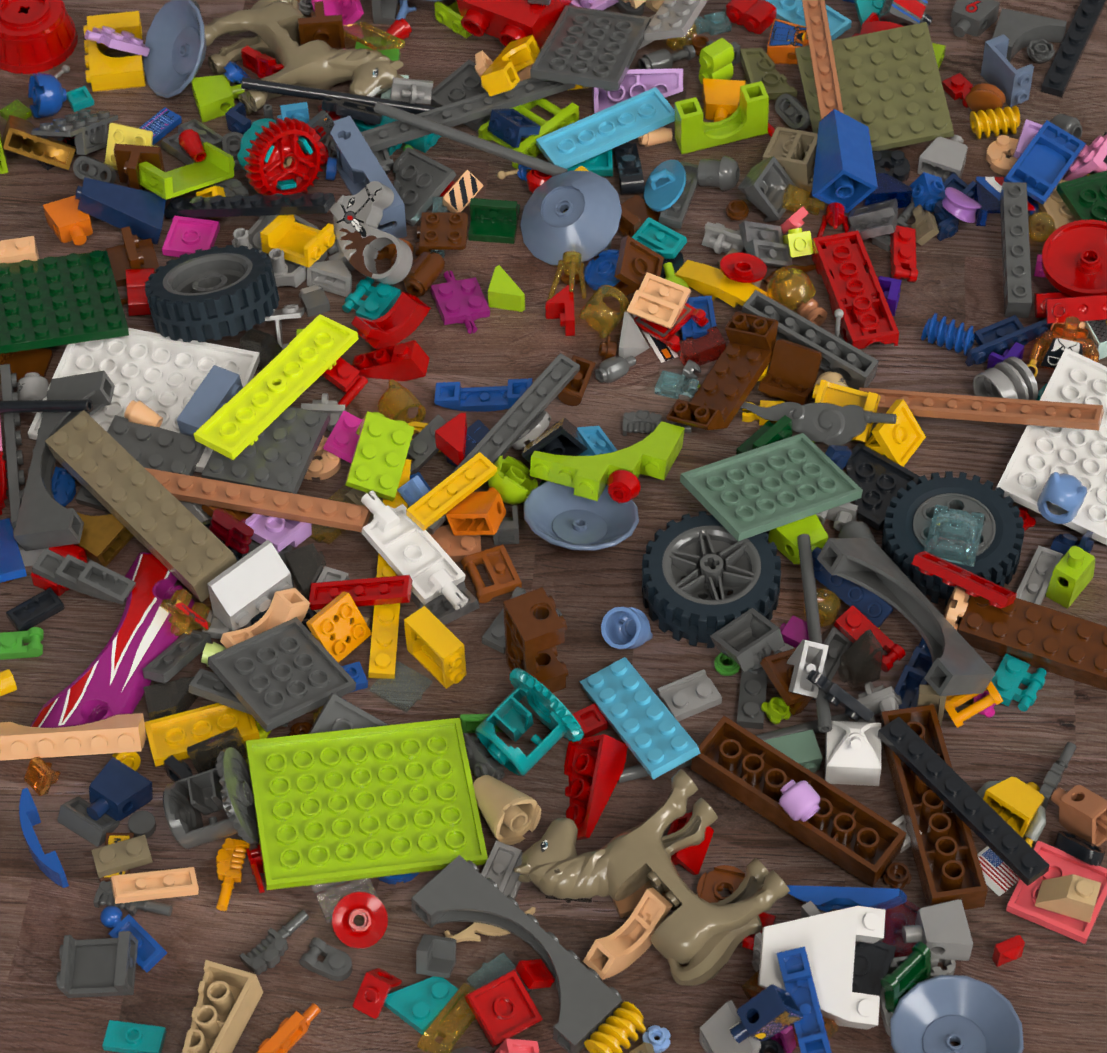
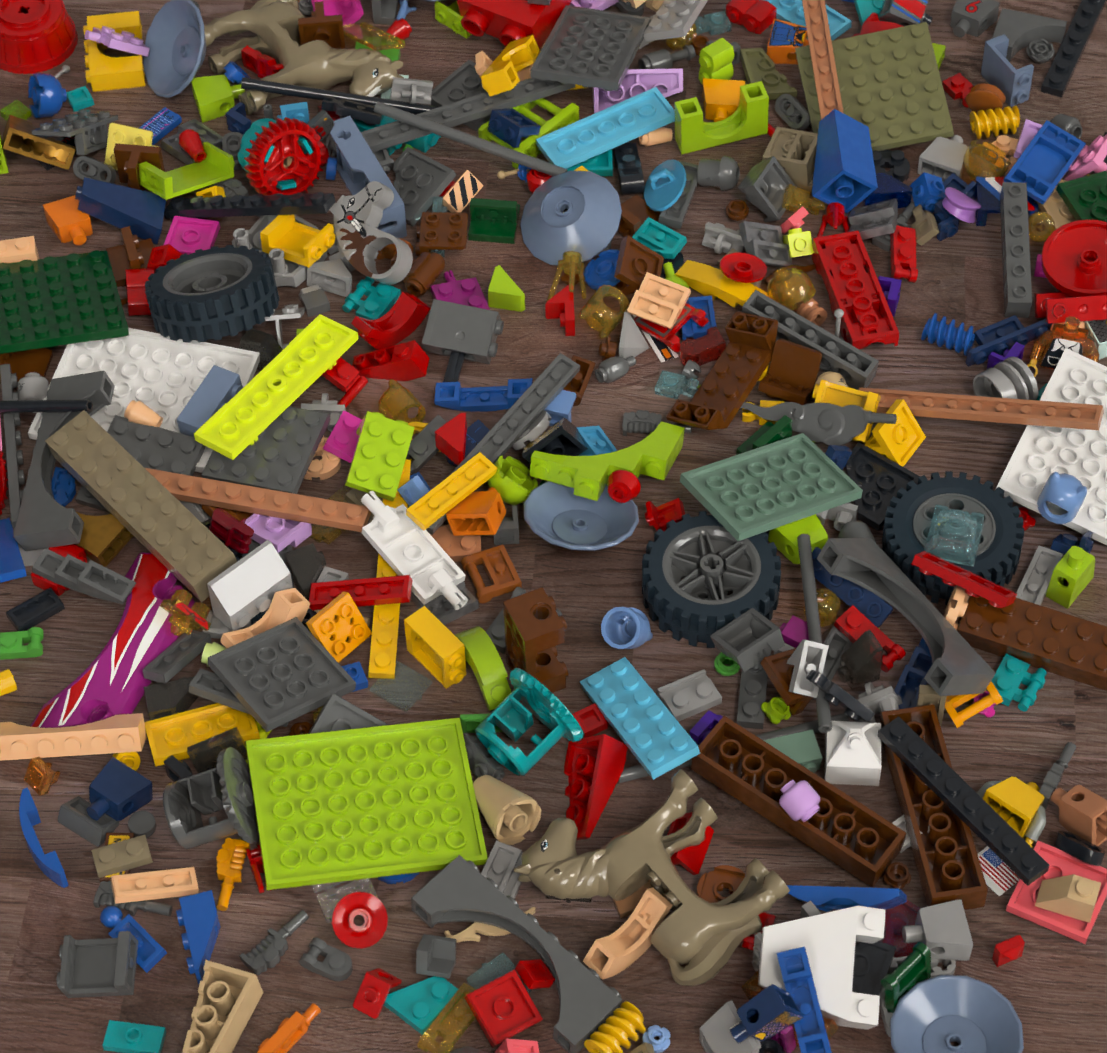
none -> red panel [147,244,183,272]
none -> blue slope [176,890,220,984]
none -> dark grey piece [421,299,504,382]
none -> lime arch [455,626,511,711]
none -> medium blue panel [545,390,576,426]
none -> red bracket [645,498,685,531]
none -> dark purple bracket [689,710,723,746]
none -> clear yellow cylinder [963,140,1011,184]

